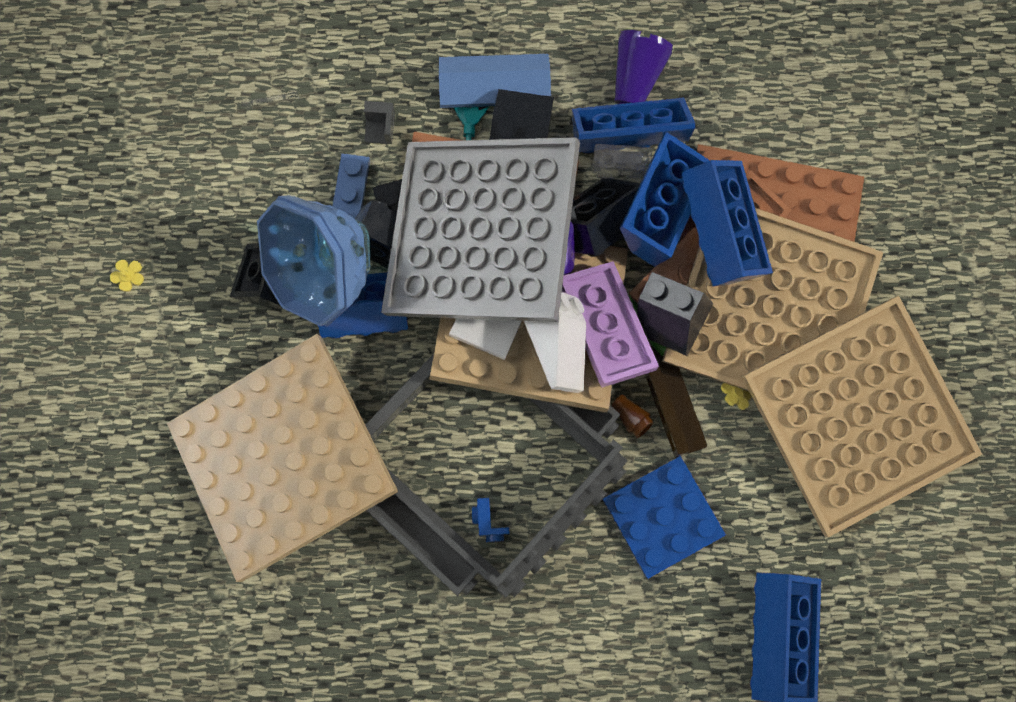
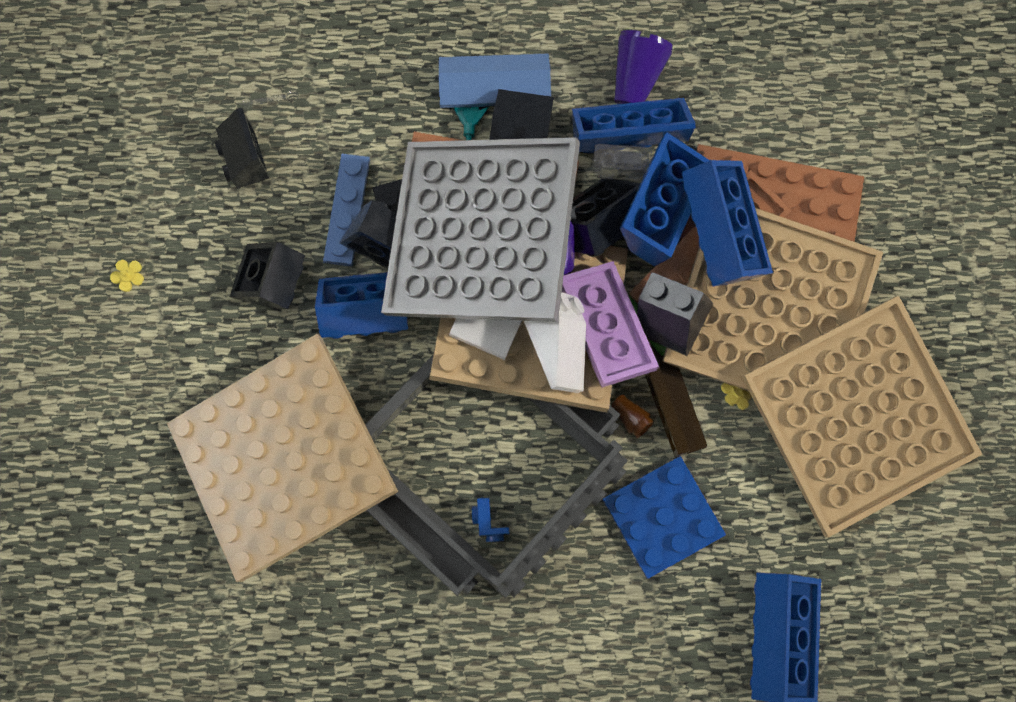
rock [257,195,370,327] -> none
dark grey panel [364,101,395,144] -> none
none -> black slope [214,107,269,189]

